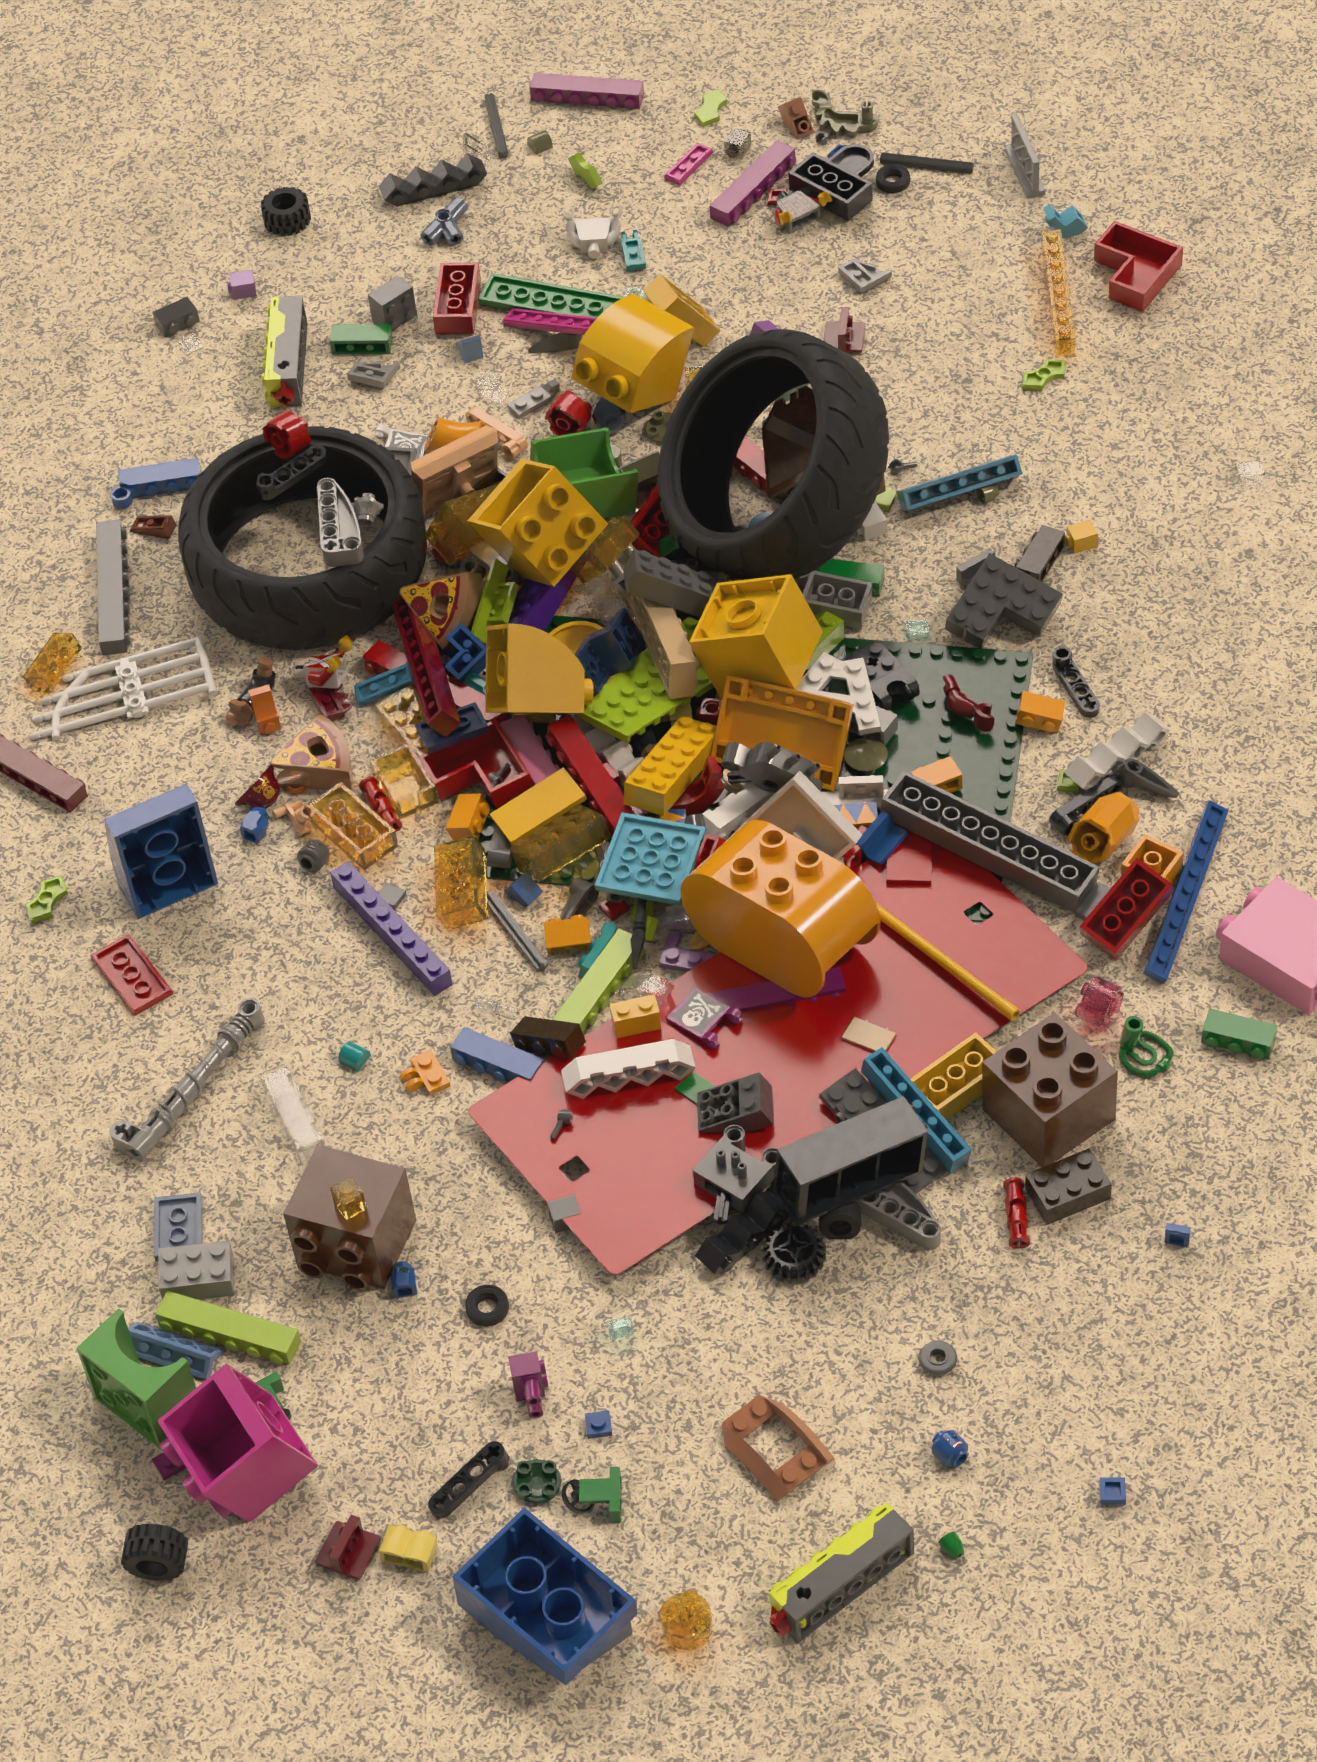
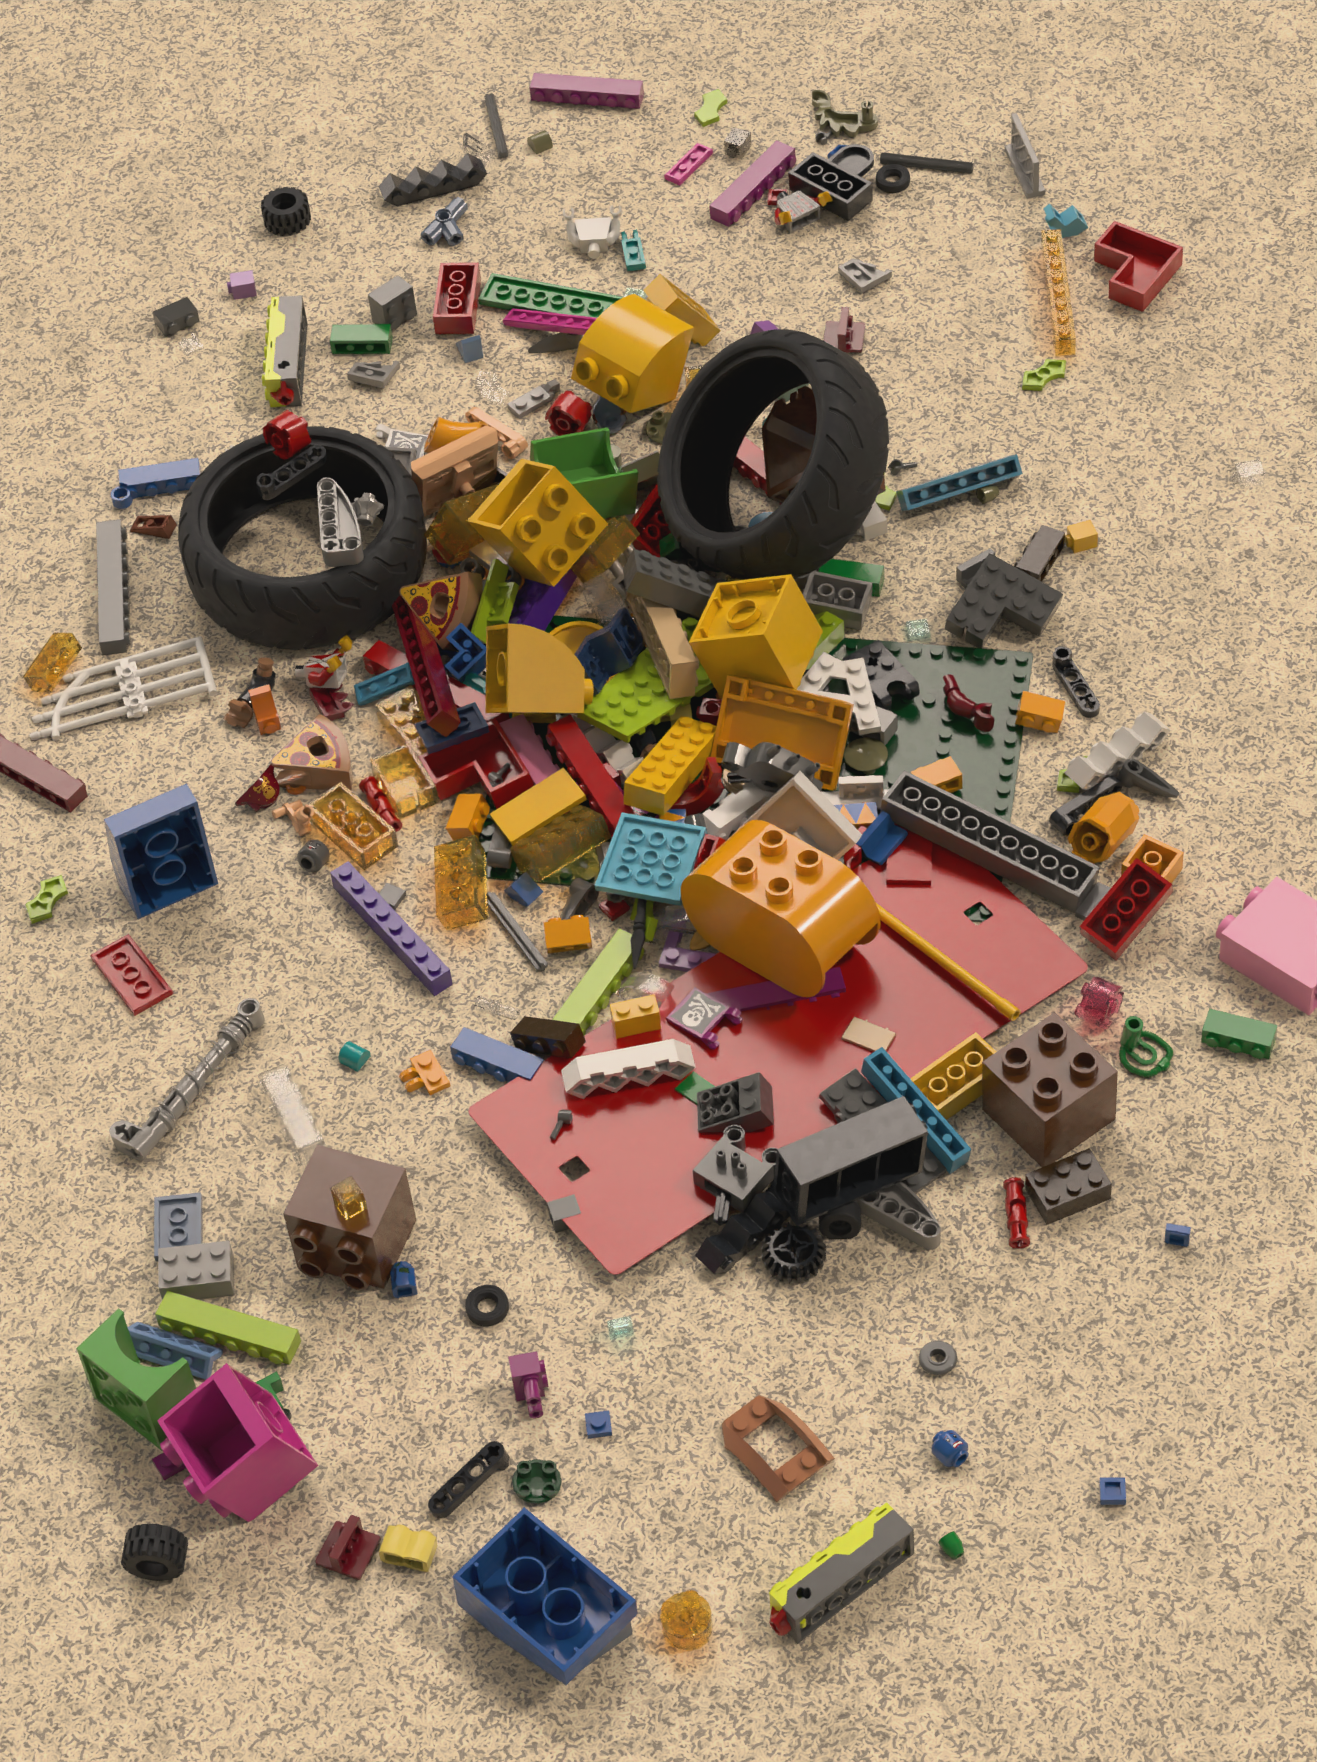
blue rock [240,807,270,844] -> none
green piece [561,1467,622,1523] -> none
lime tile [568,153,603,189] -> none
teal hinge [578,921,617,978] -> none
nougat slope [778,97,814,139] -> none
blue plate [1143,800,1229,984] -> none

